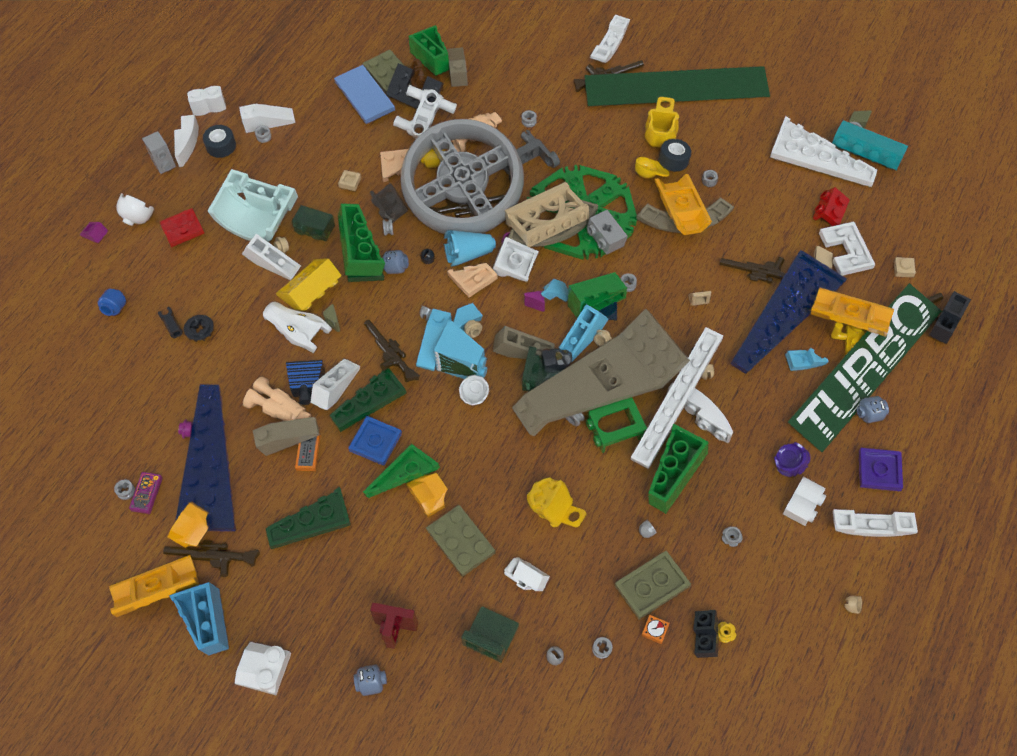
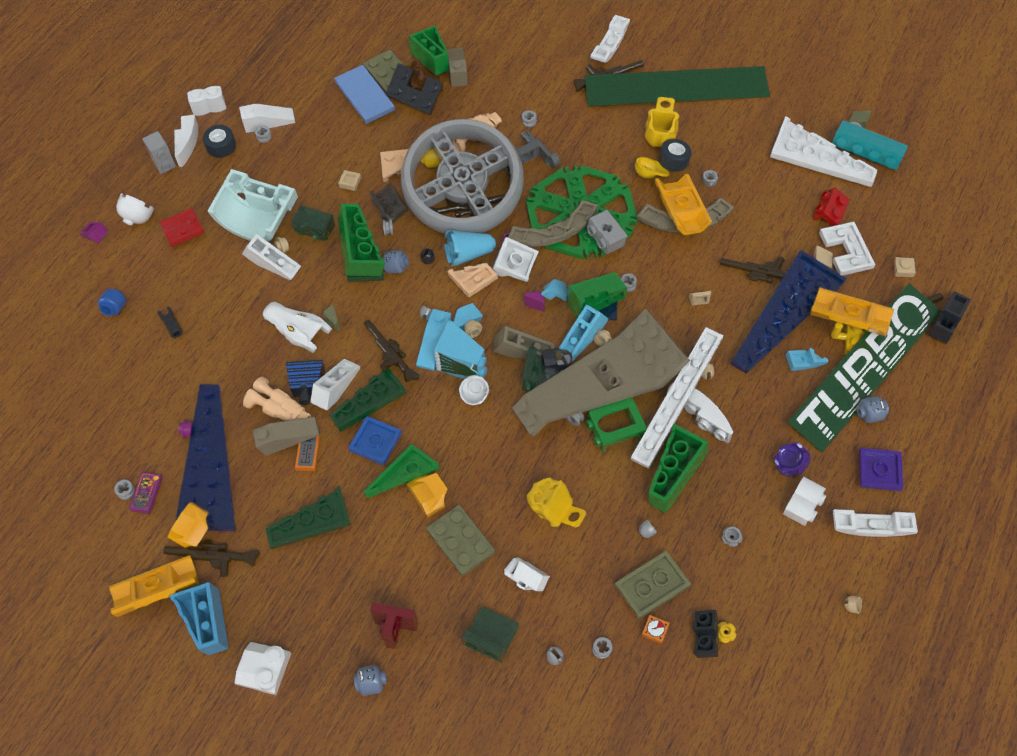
black gear [184,315,214,342] -> none
yellow slope [276,258,342,311] -> none
white piece [393,85,457,139] -> none
tan fence [505,182,589,247] -> none

